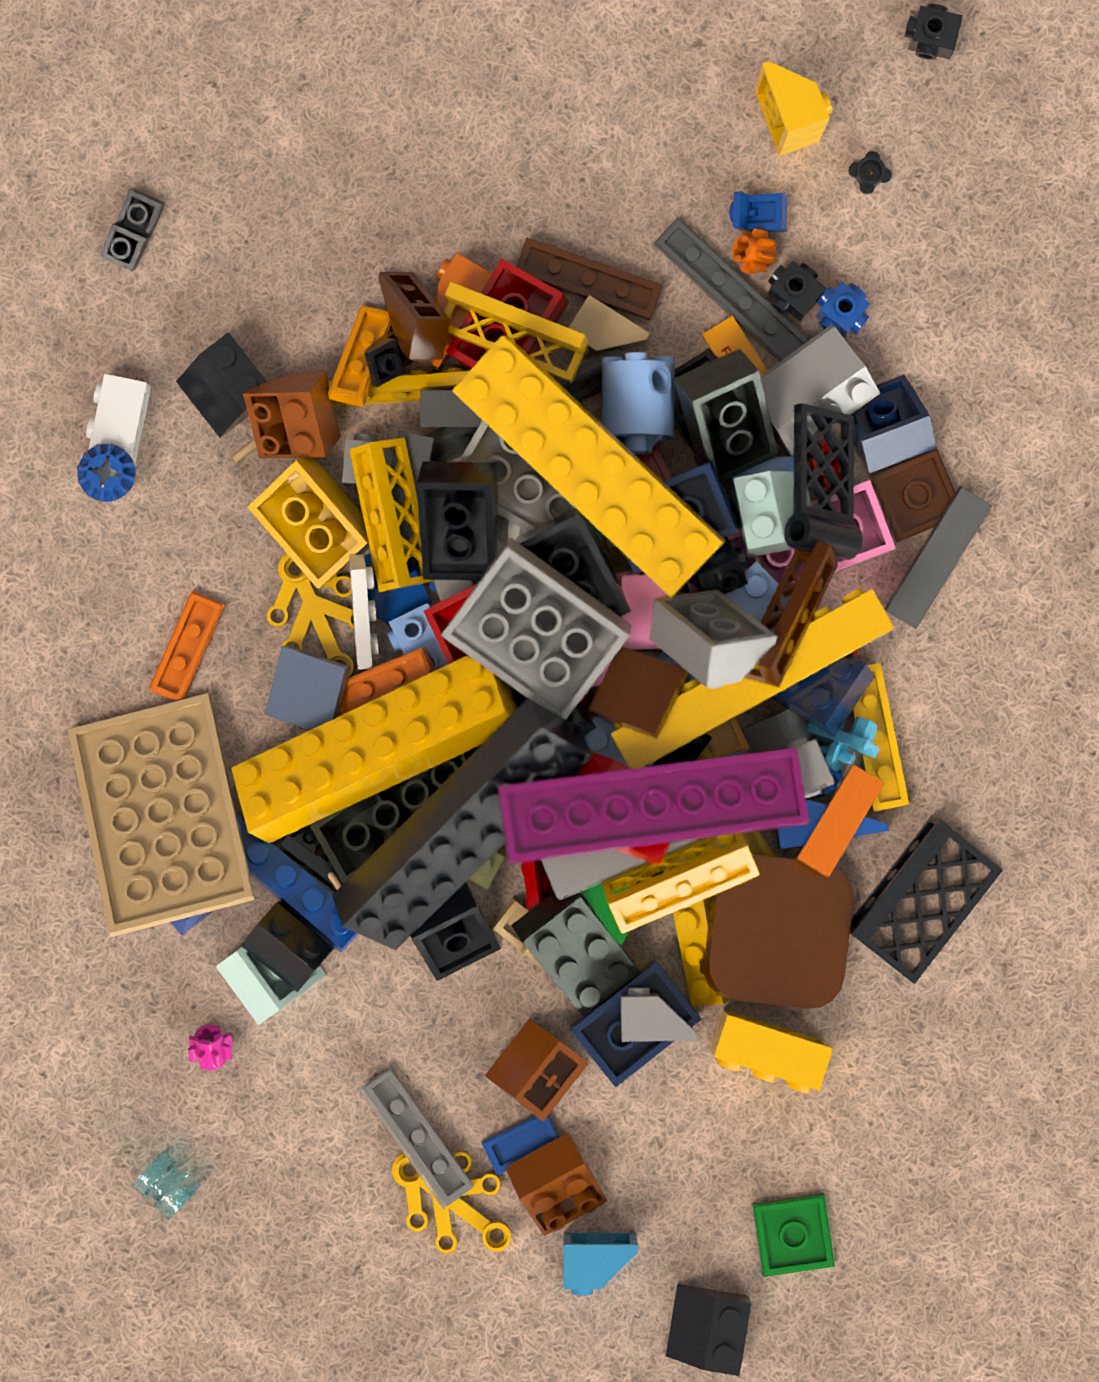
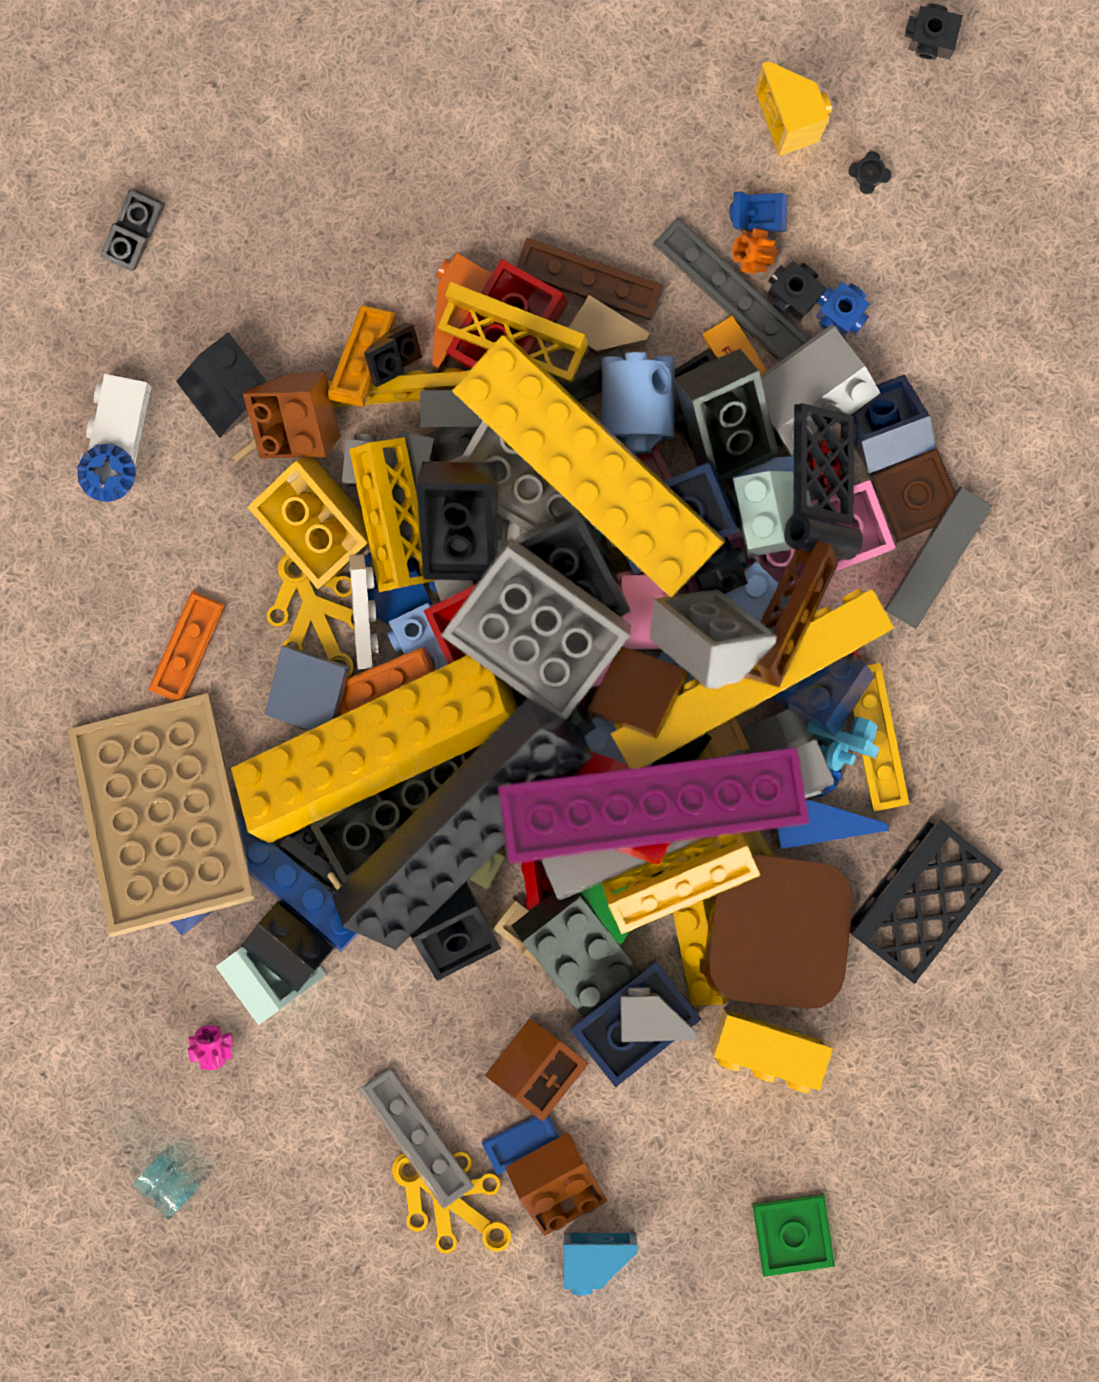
reddish brown slope [378,272,450,363] -> none
black slope [665,1284,751,1376] -> none
orange tile [796,764,885,877] -> none

